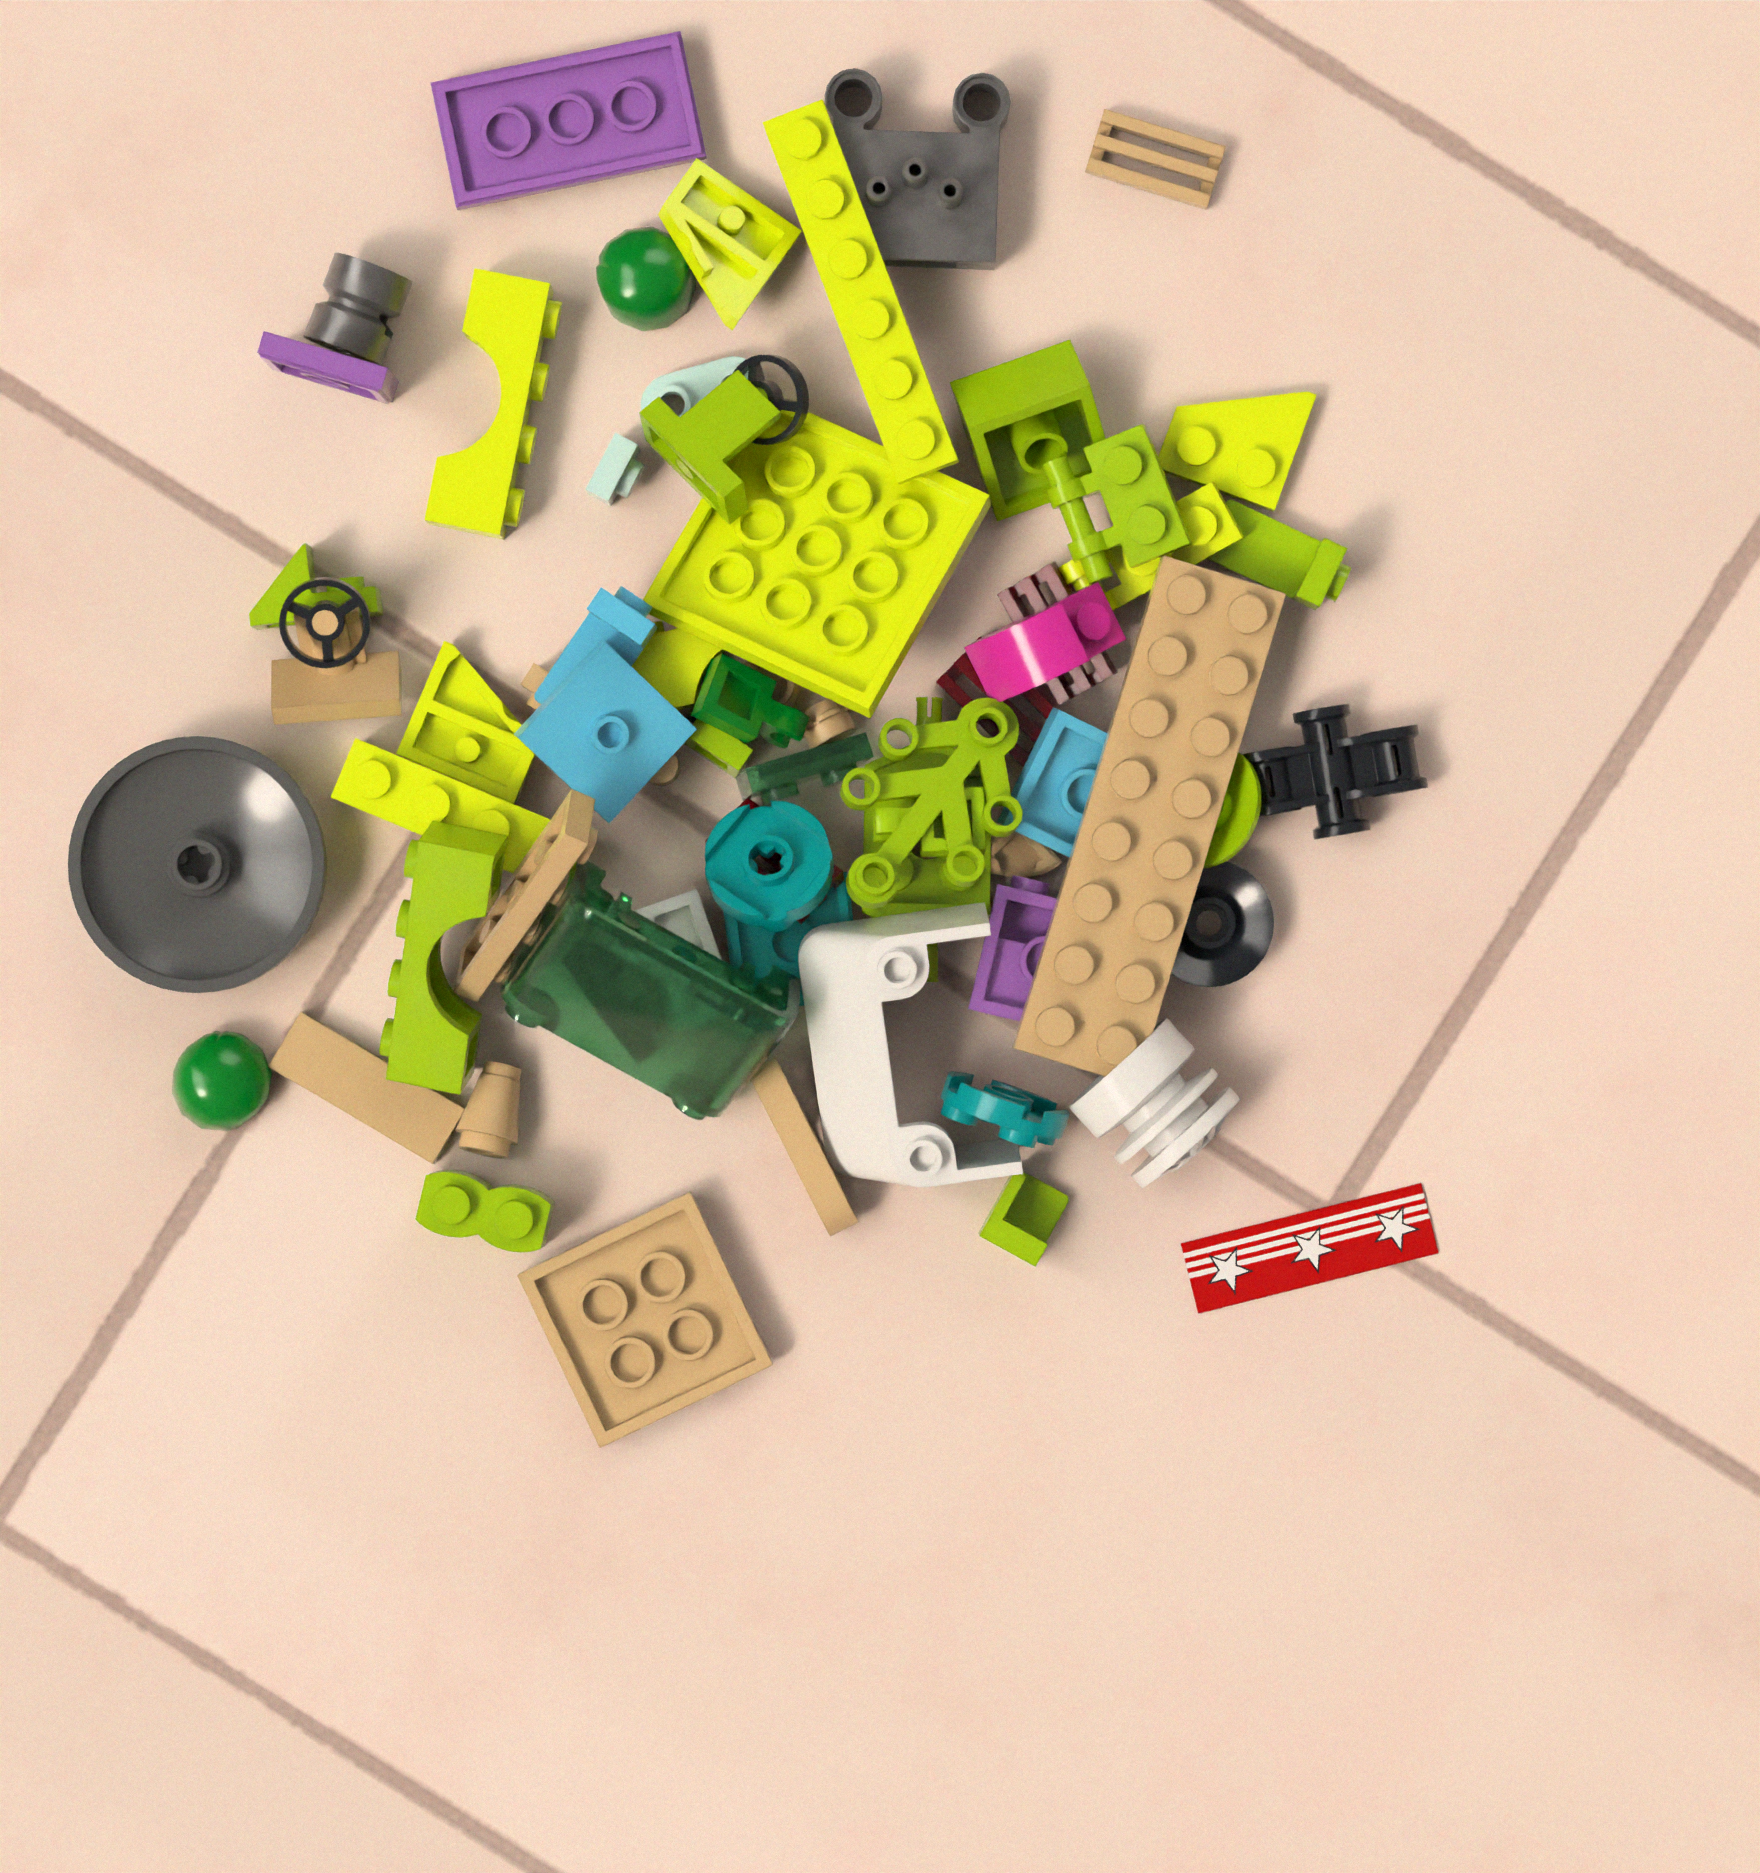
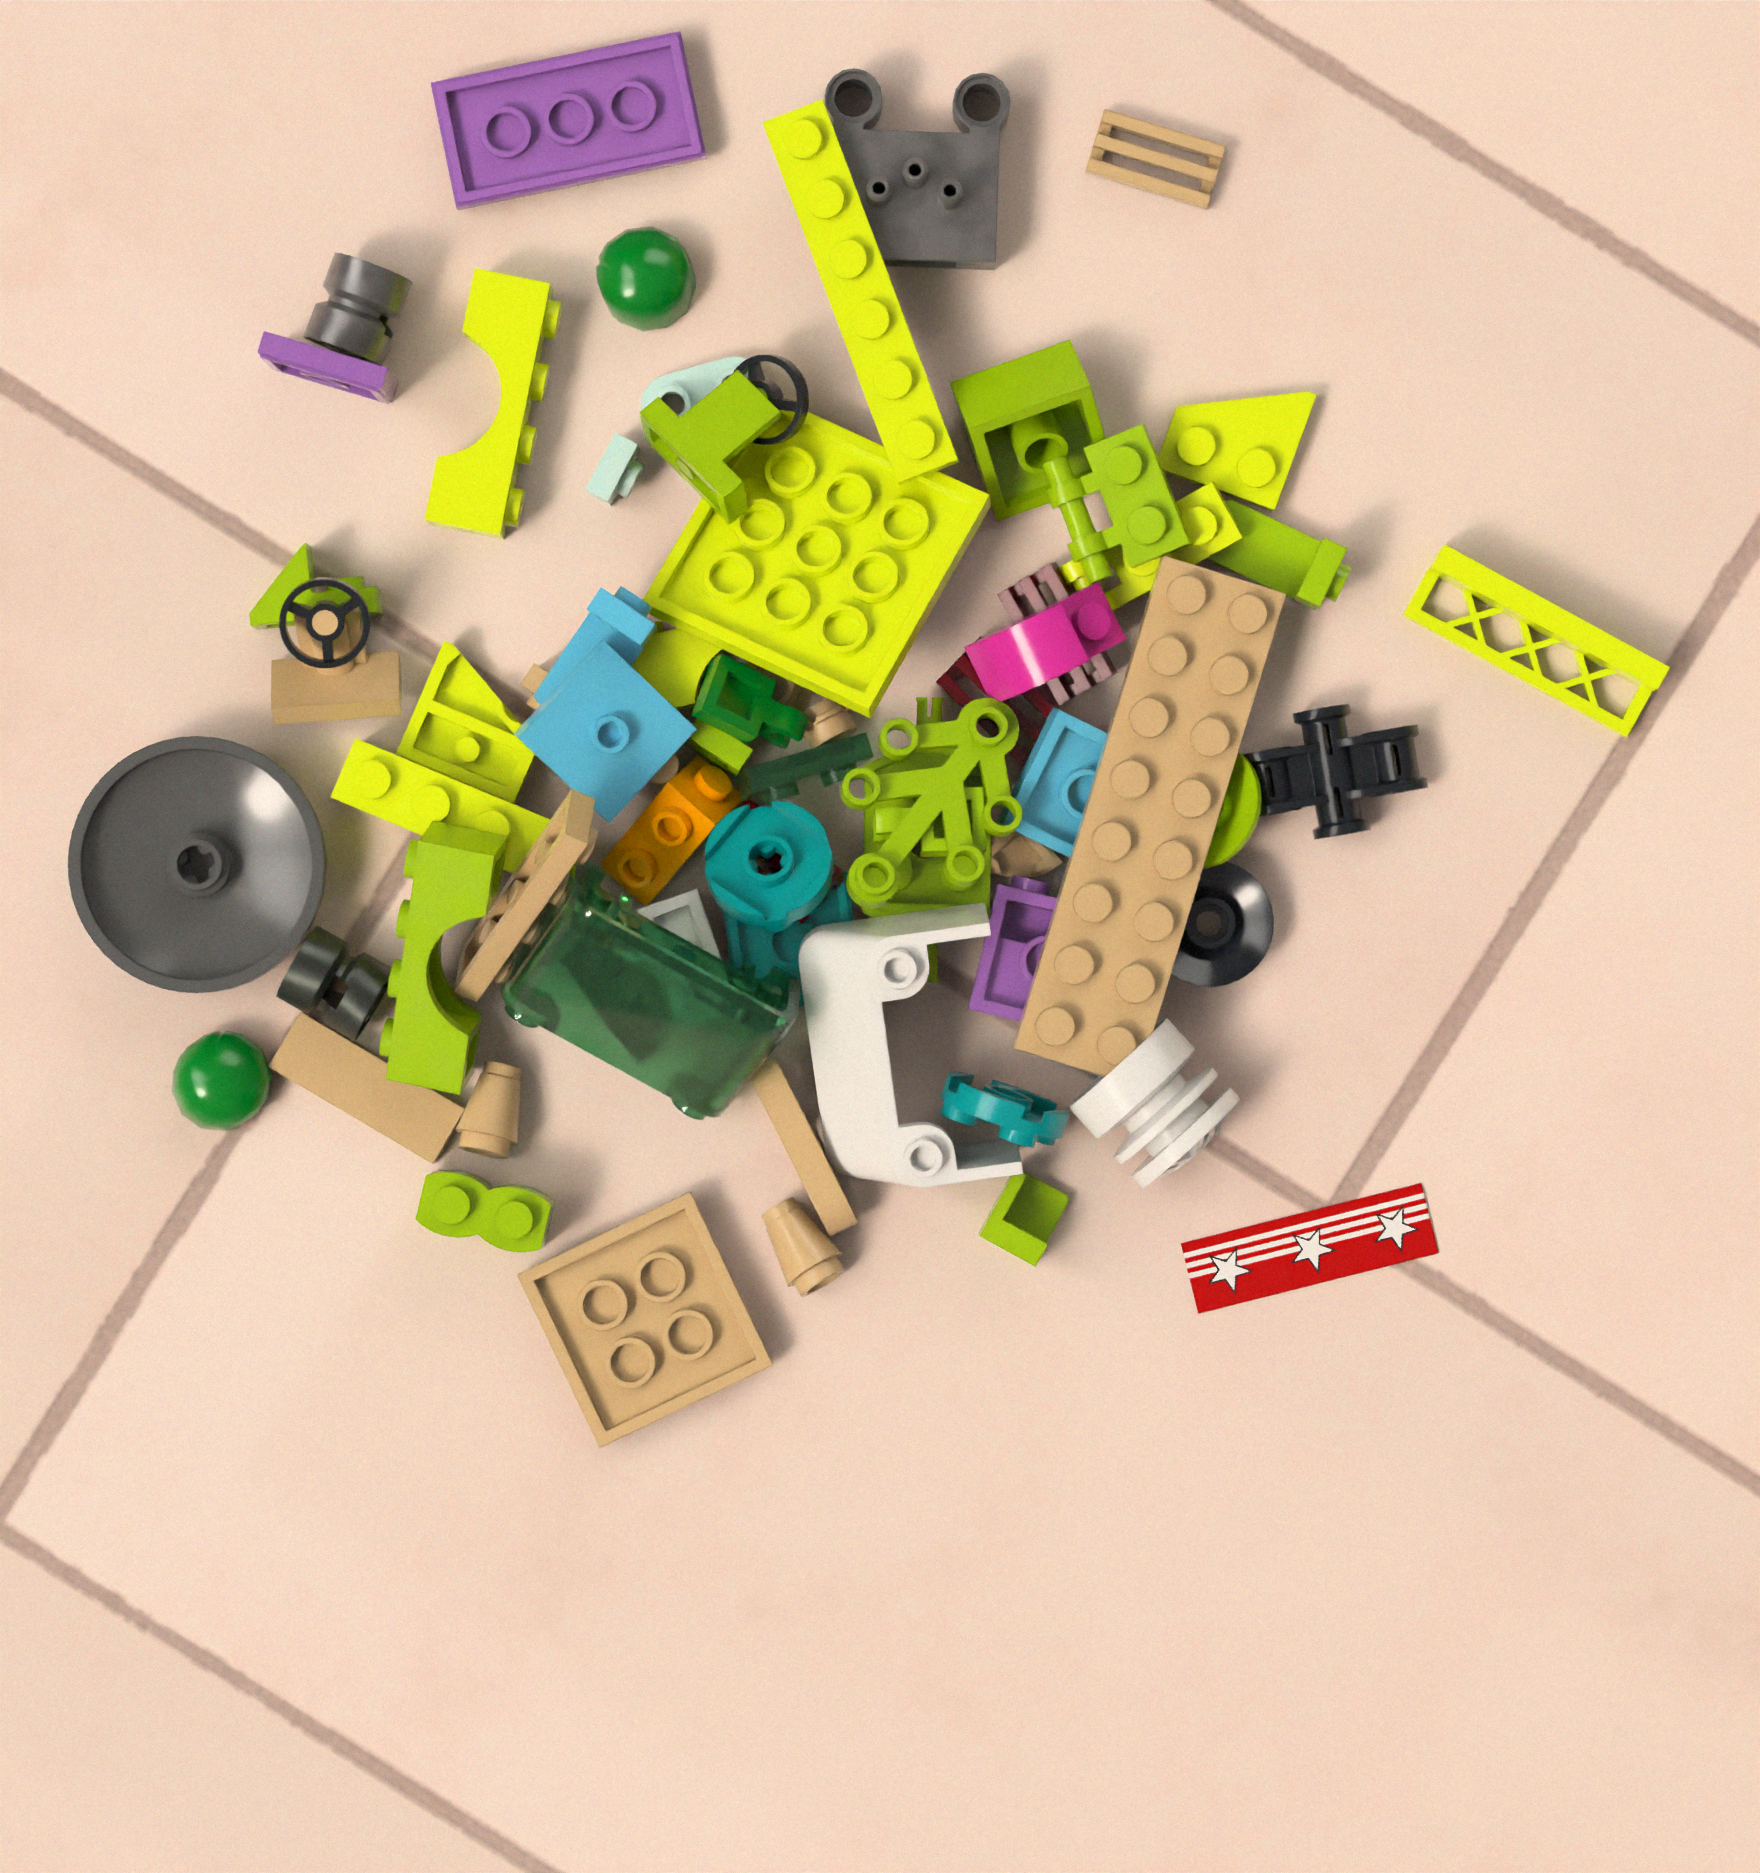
neon yellow wing [658,158,802,331] -> none
none -> pearl dark grey wheel [276,926,392,1041]
none -> light orange bracket [601,755,745,905]
none -> tan cone [761,1197,845,1297]
none -> neon yellow fence [1402,544,1670,737]

